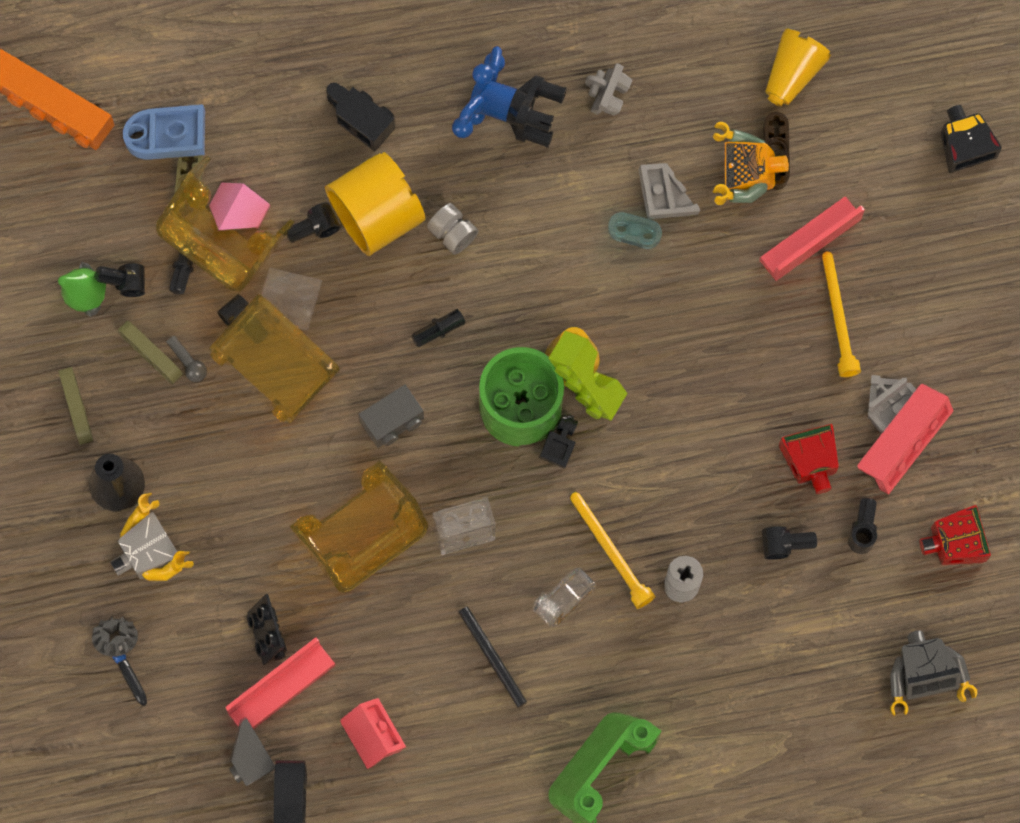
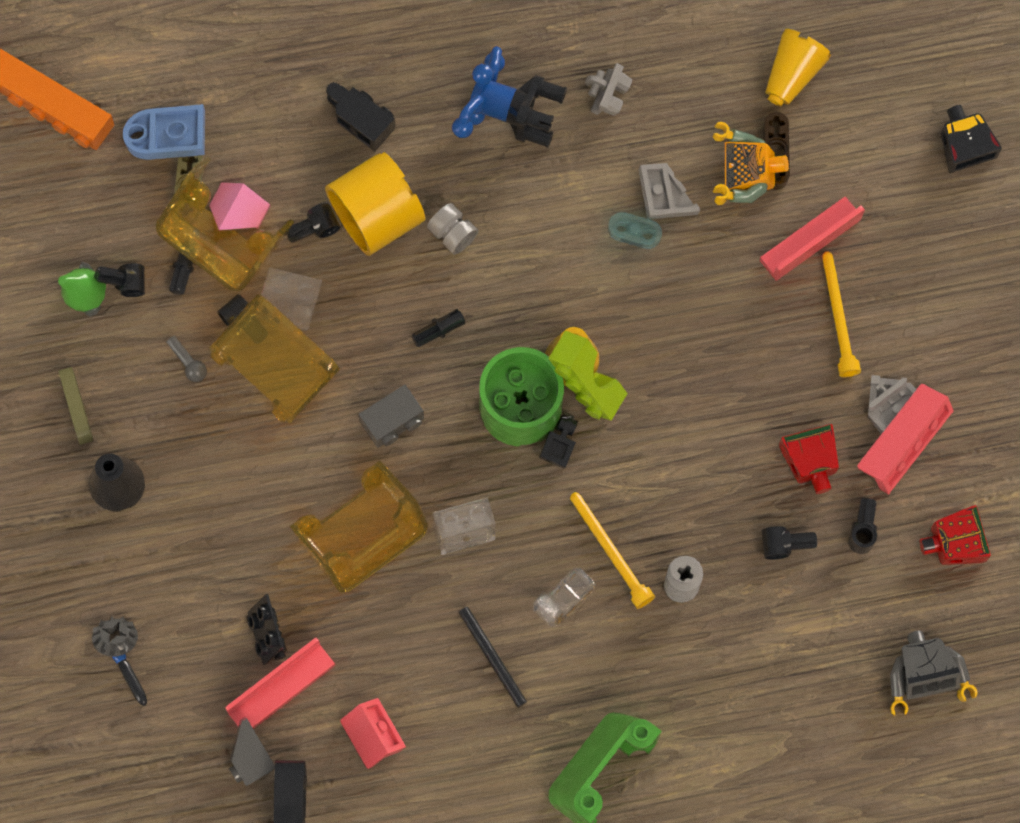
torso [110,493,194,581] -> none
olive beam [117,320,183,385] -> none

